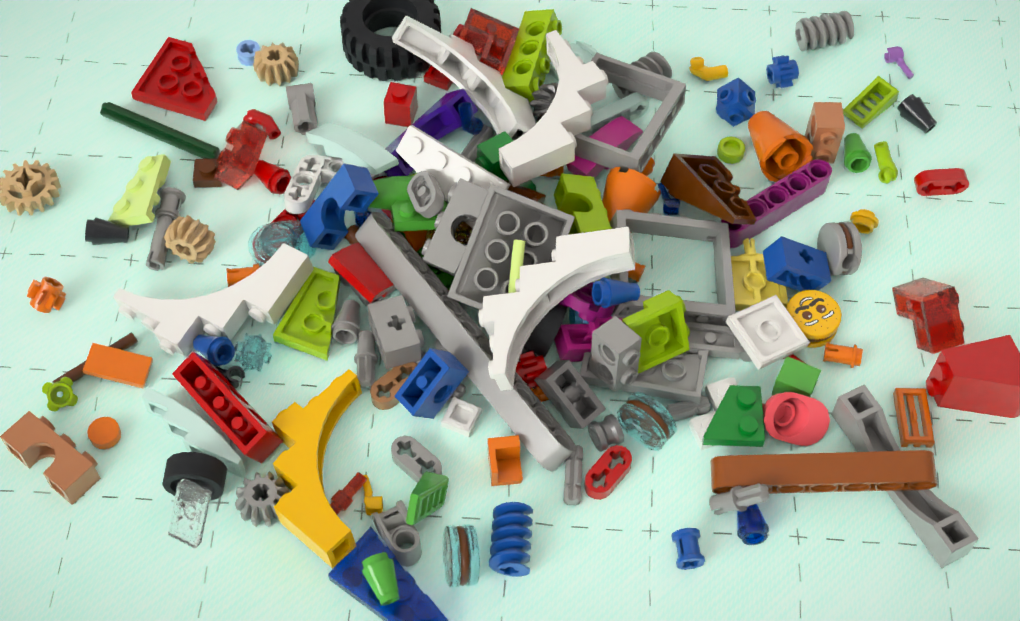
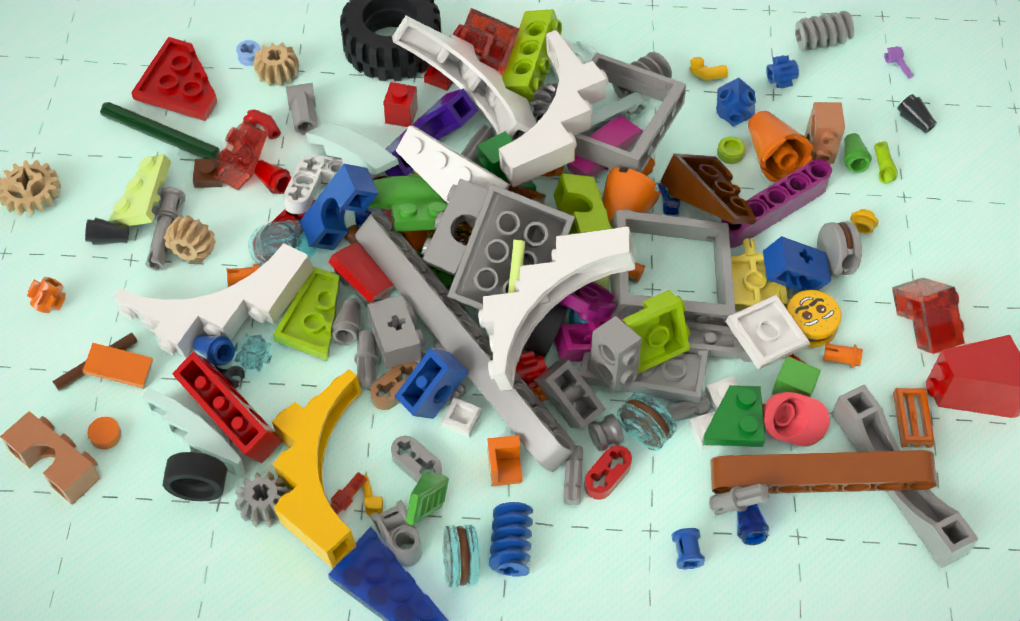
lime plate [42,377,78,412] -> none
clear plate [168,478,212,549] -> none
bright green cone [362,552,400,606] -> none
light grey plate [407,170,444,218] -> none
clear blue arm [458,102,483,135] -> none
blue cone [592,277,640,308] -> none
lime slope [843,76,899,129] -> none
red beam [914,168,969,196] -> none

